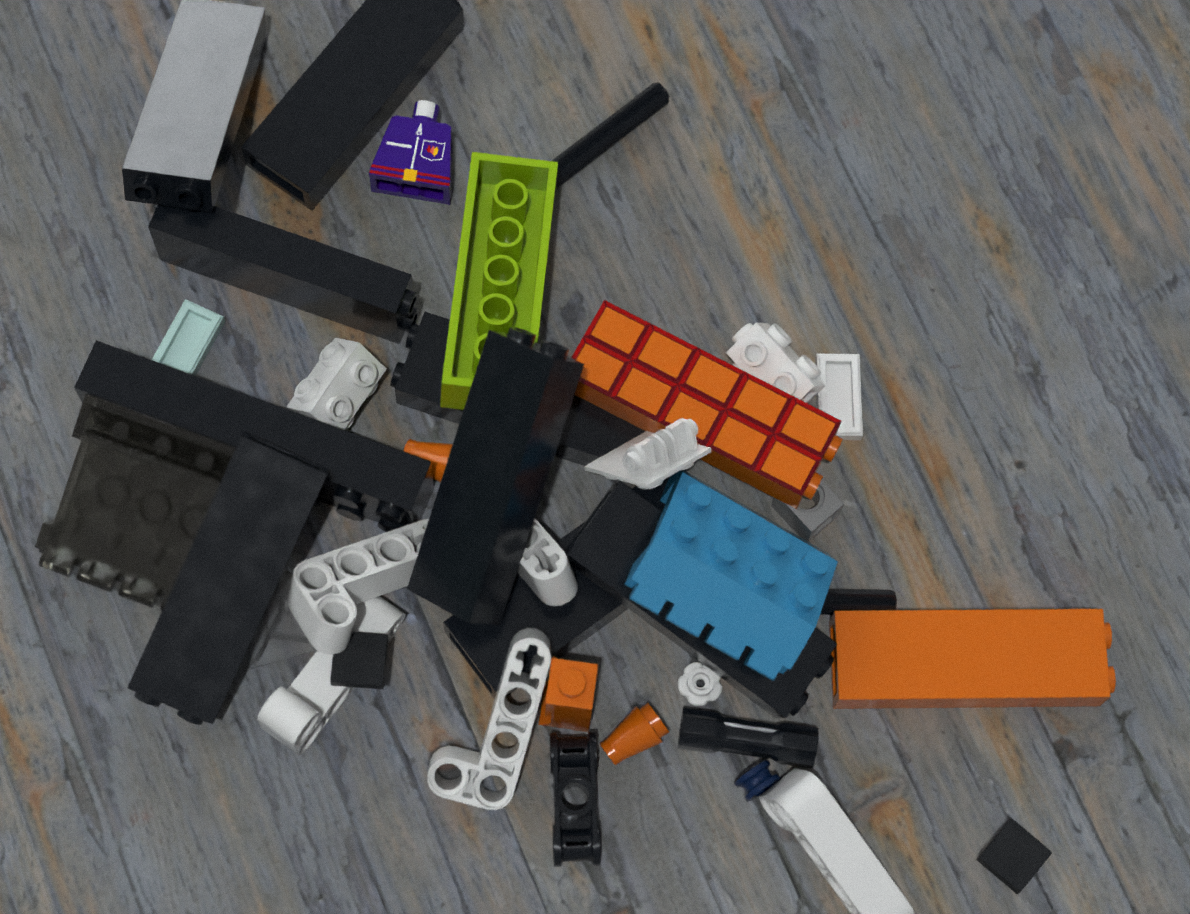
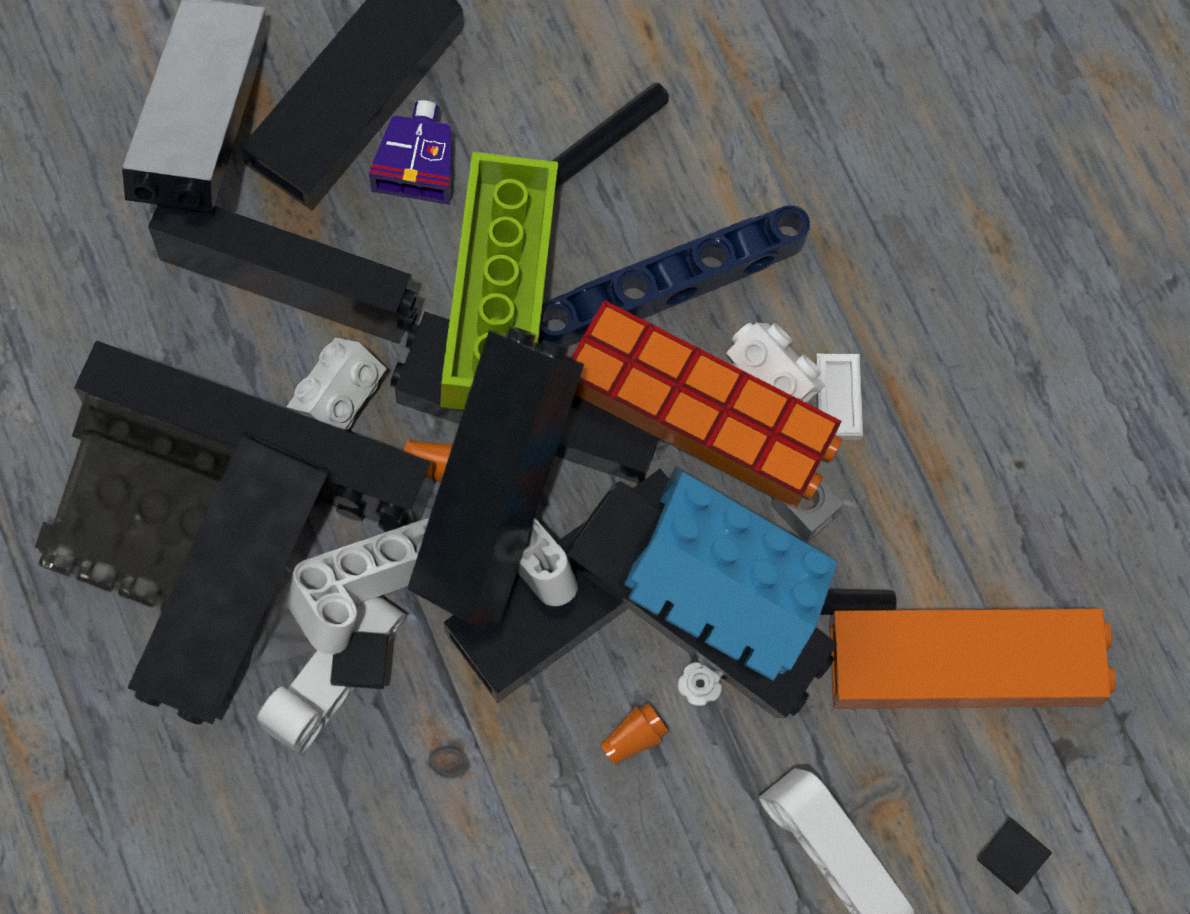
light aqua tile [152,299,225,376] -> none
white beam [427,628,551,810] -> none
orange window [538,658,598,732] -> none
black piece [550,732,600,867] -> none
white hinge [584,418,712,489] -> none
black axle [677,707,819,769] -> none
dark blue bush [734,760,781,802] -> none
none -> dark blue beam [538,205,810,348]

